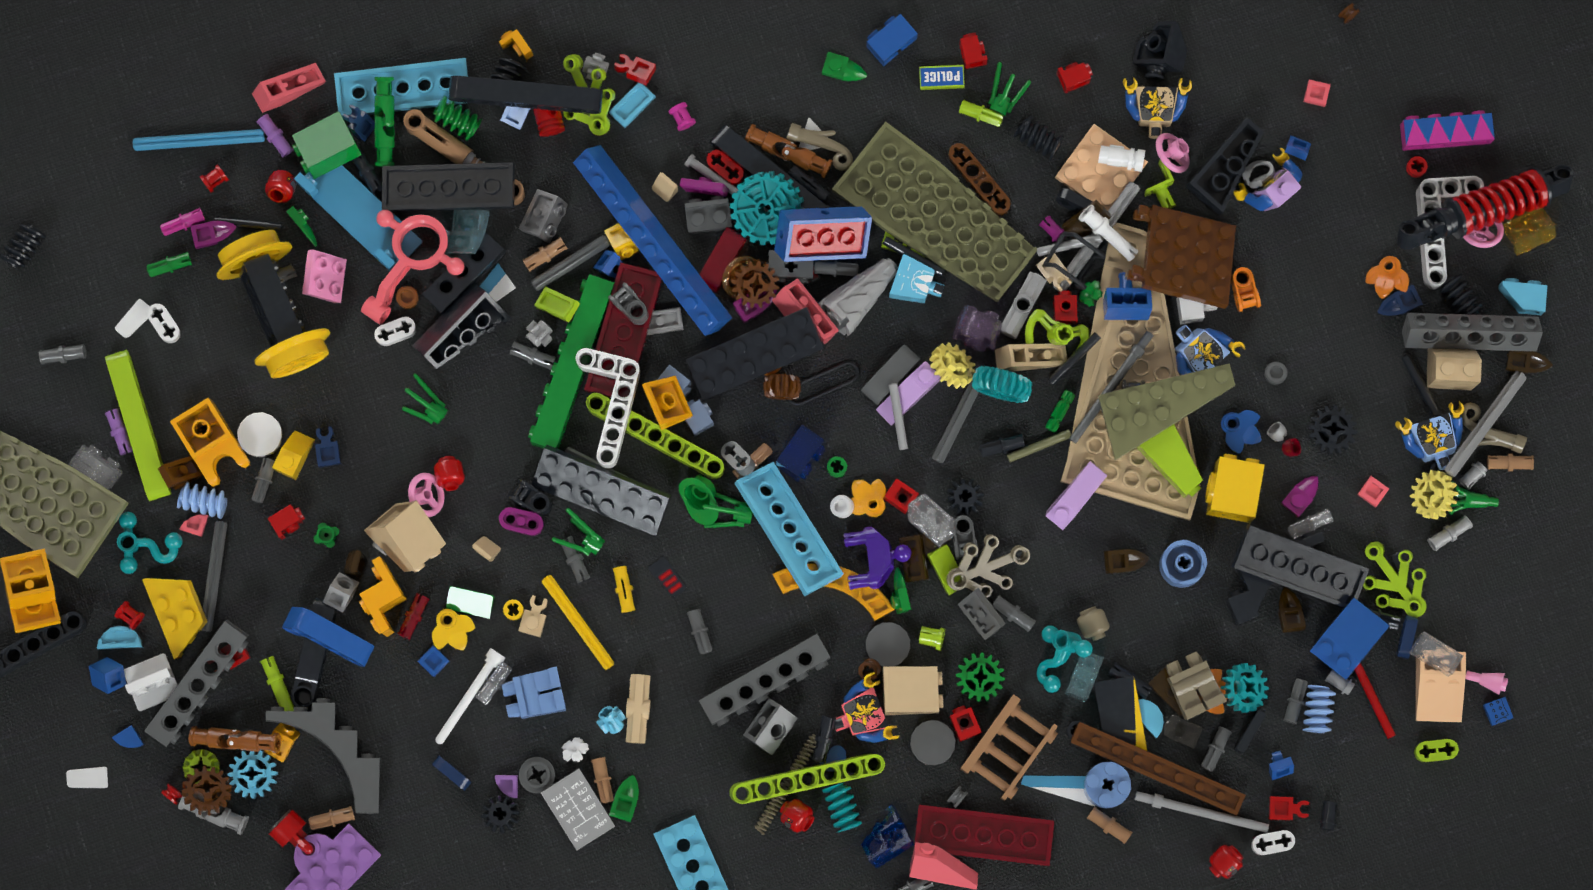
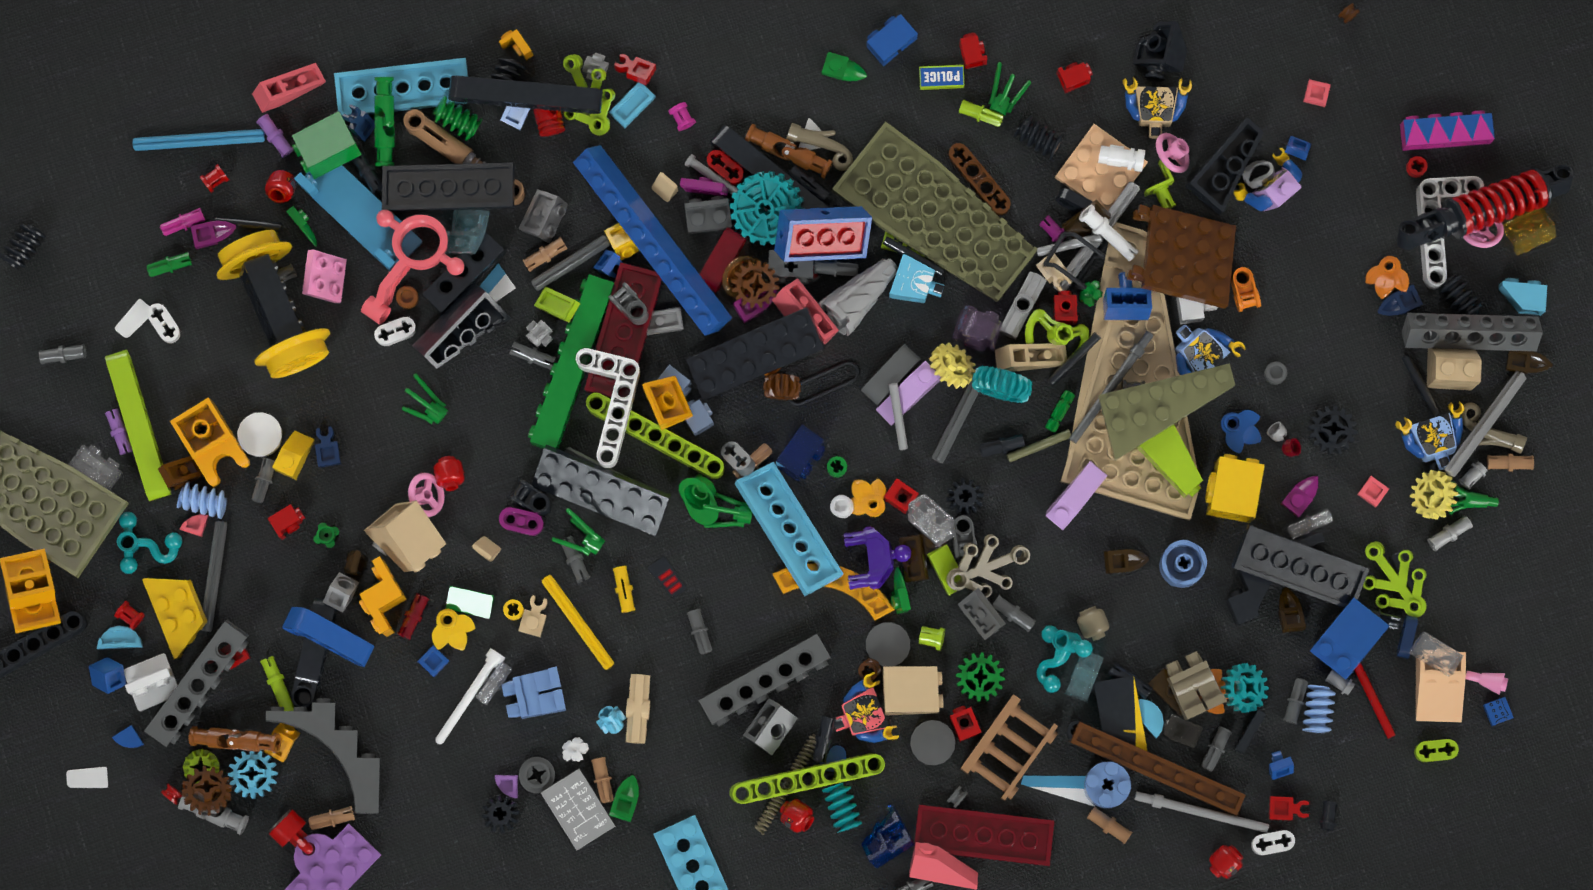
dark blue beam [432,755,472,791] -> none

